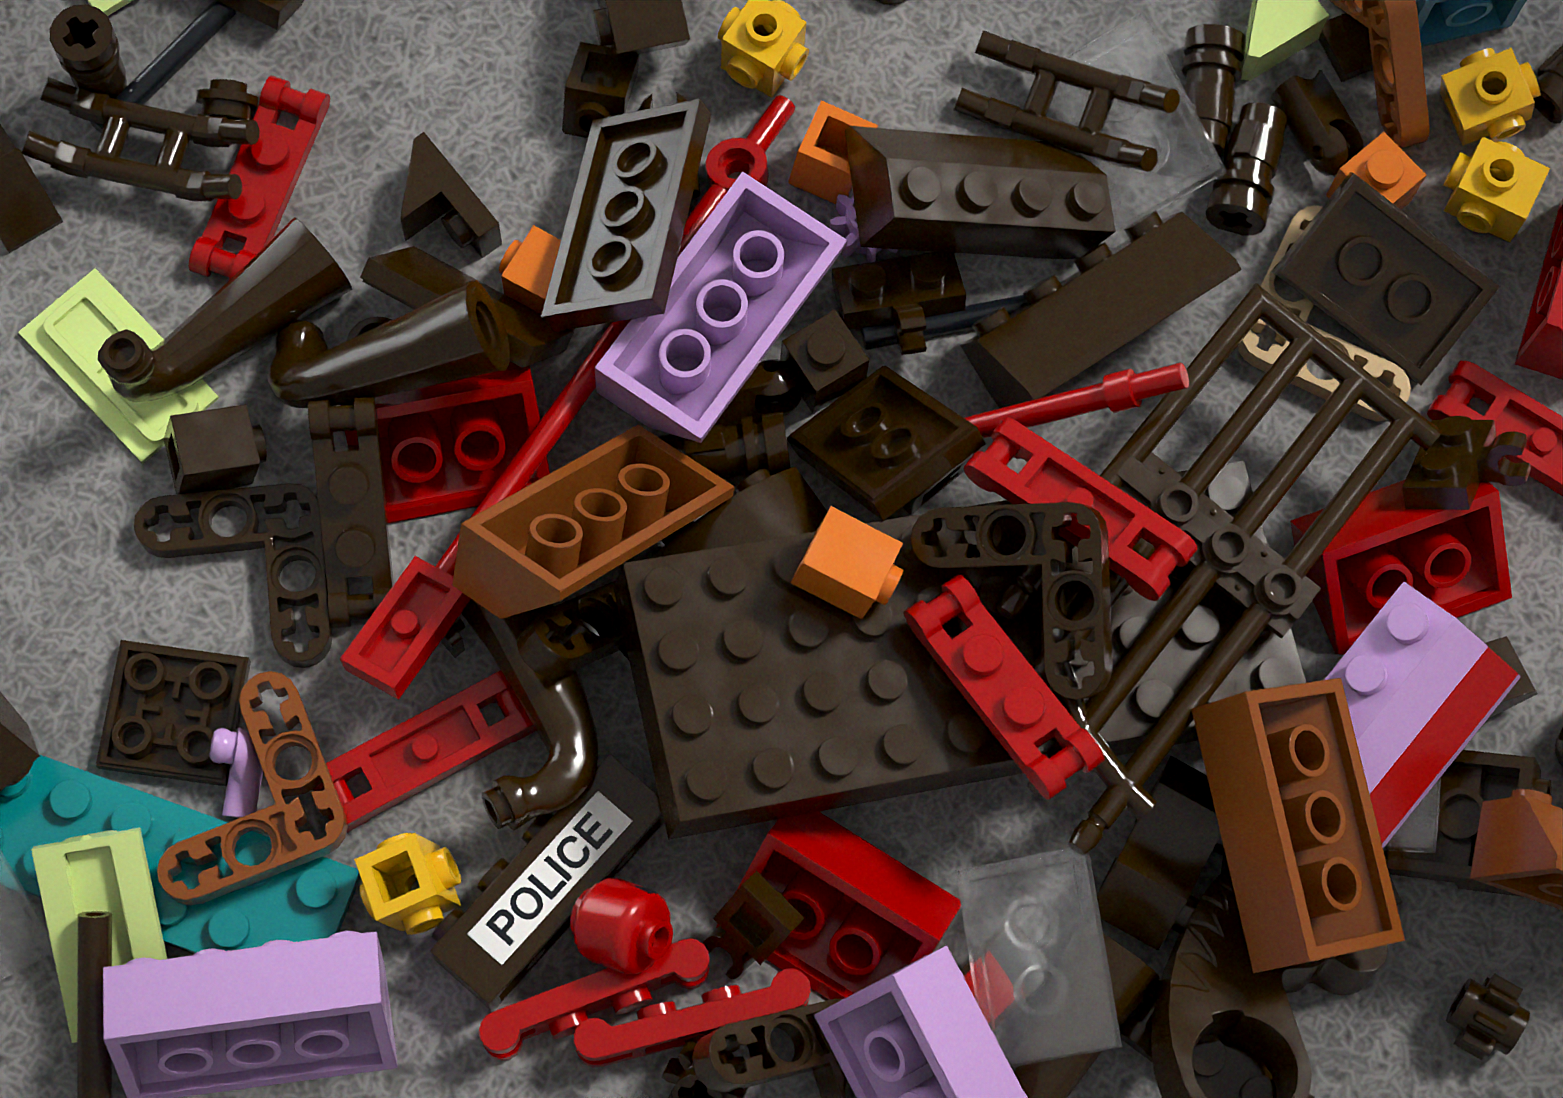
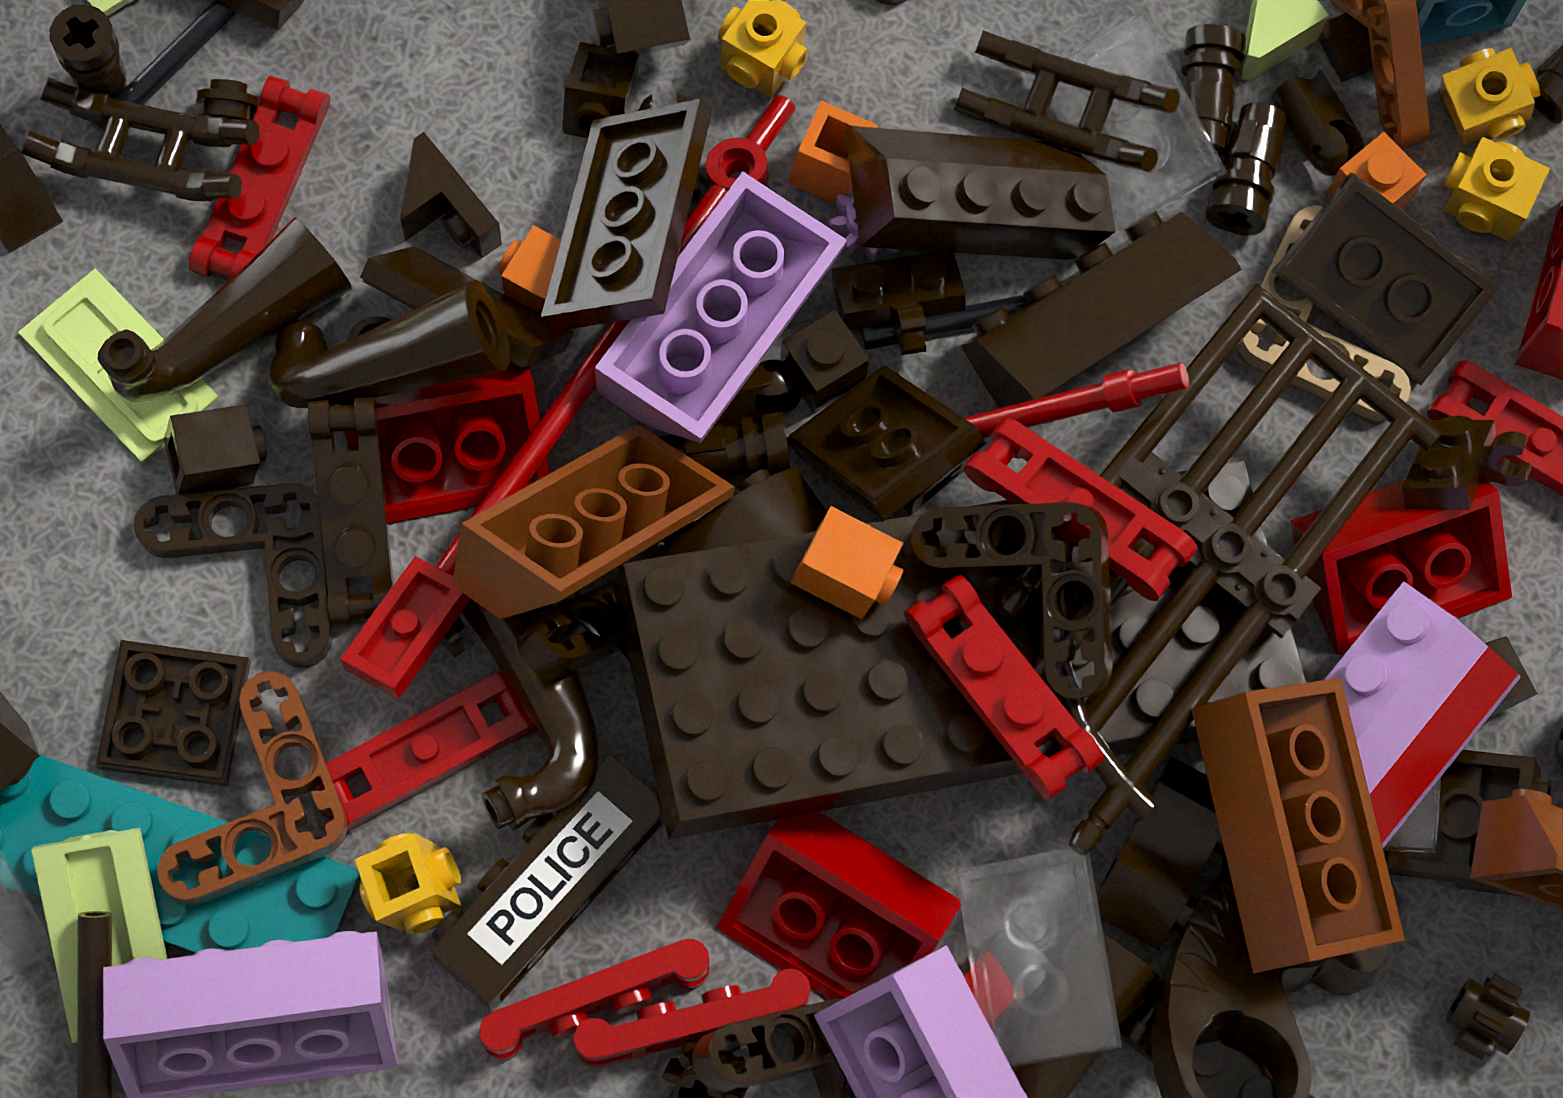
lavender arm [209,727,263,818] -> none
red head [570,878,673,974] -> none
dark brown plate [703,871,805,979] -> none

